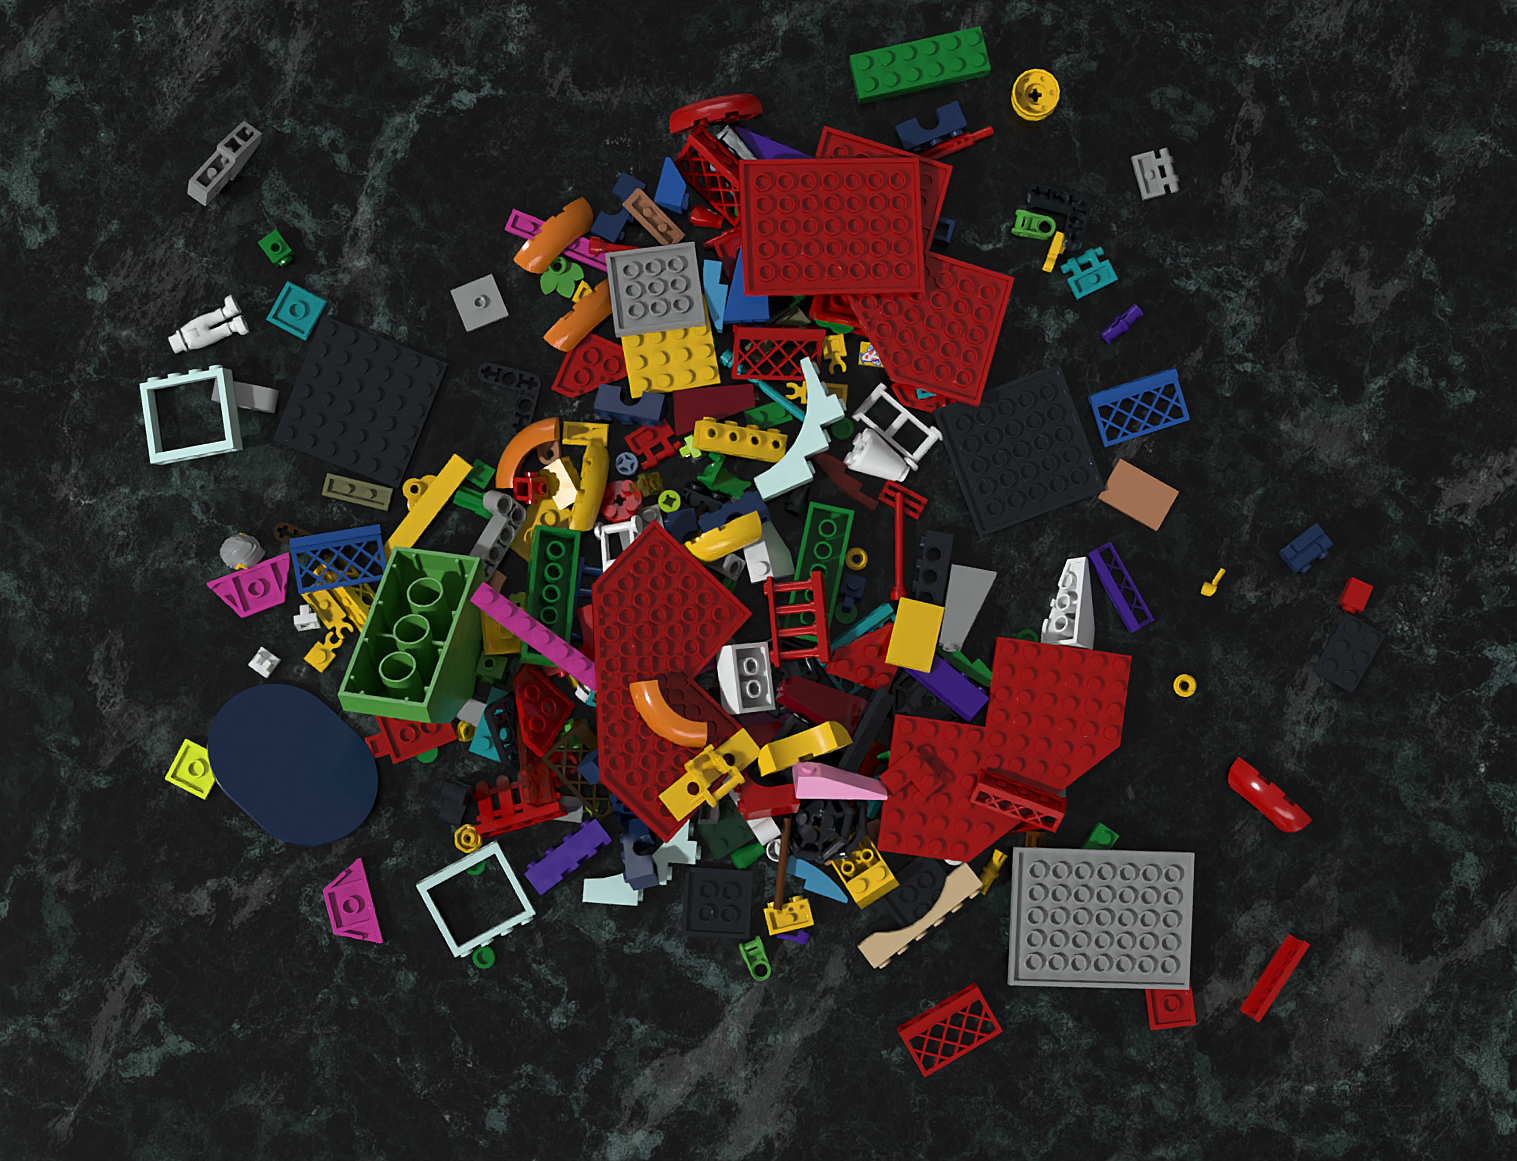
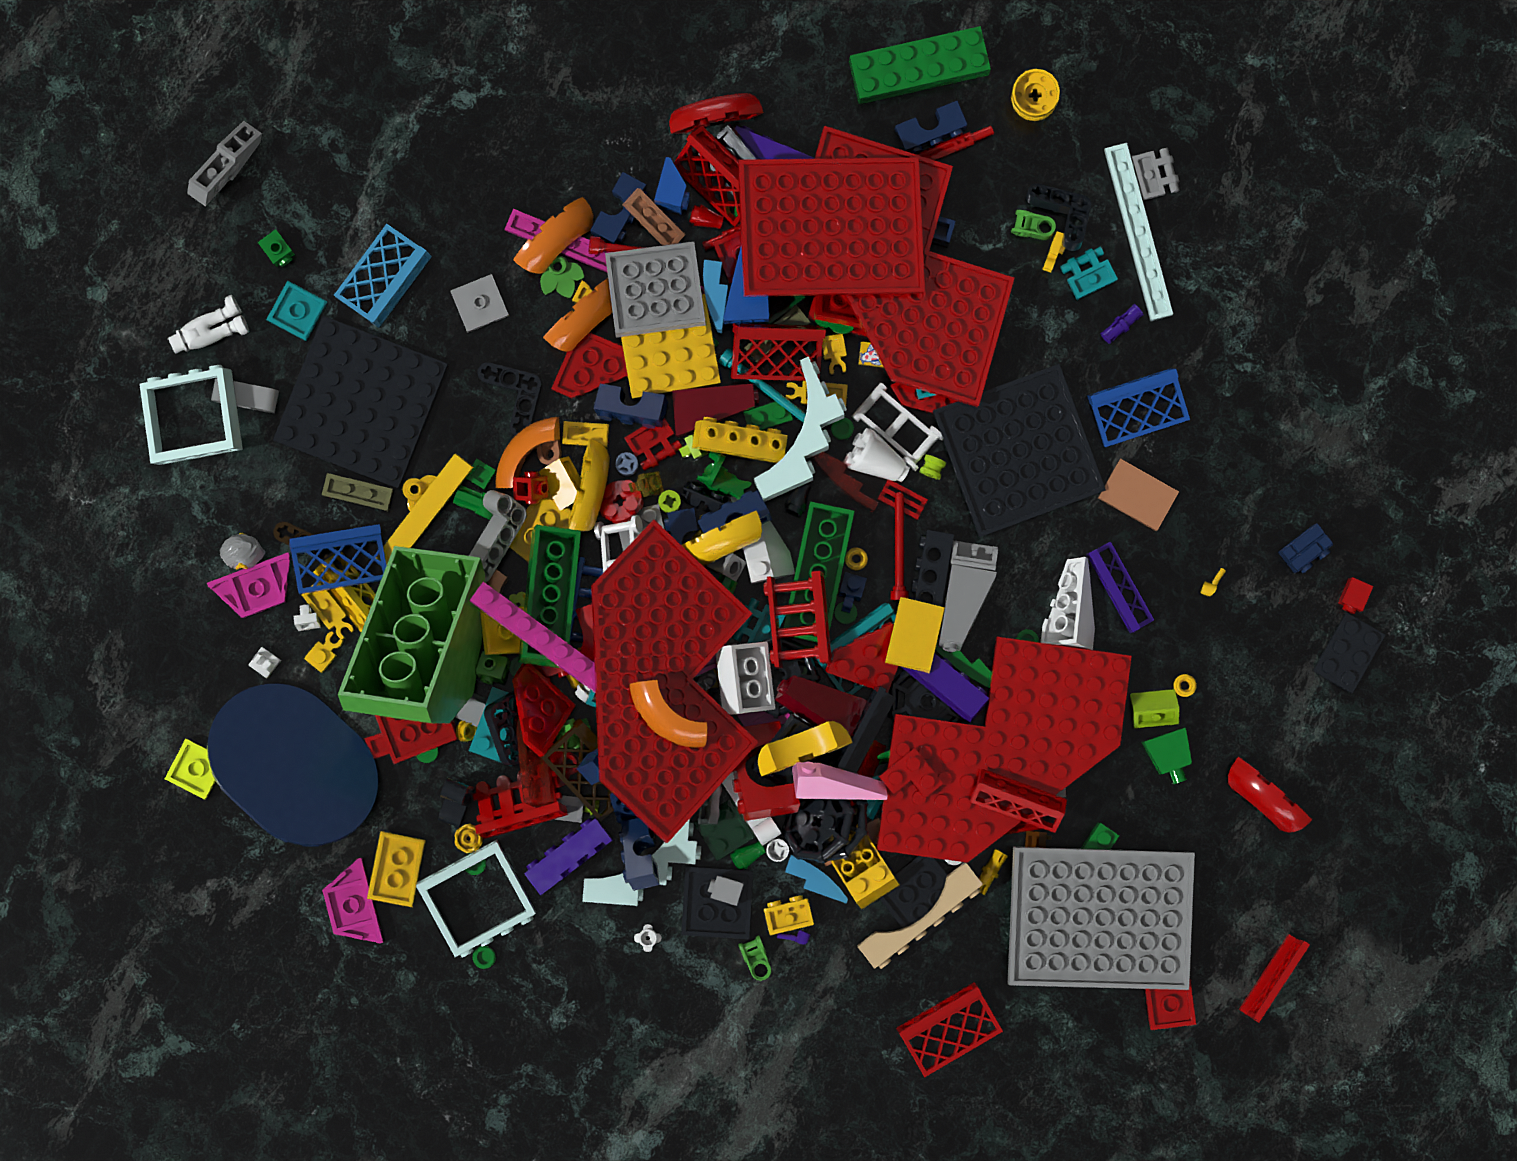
yellow piece [659,728,761,821] -> none
reddish brown bar [773,818,792,910] -> none
none -> dark azure fence [334,224,432,328]
none -> yellow tile [367,831,425,907]
none -> white plate [634,924,662,952]
none -> light grey brick [708,875,743,906]
none -> teal plate [732,598,786,651]
none -> lime wheel [919,455,946,480]
none -> light grey hinge [949,540,998,571]
none -> light aqua plate [1104,143,1173,321]
none -> lime panel [1130,689,1179,728]
none -> green torso [1142,728,1192,784]

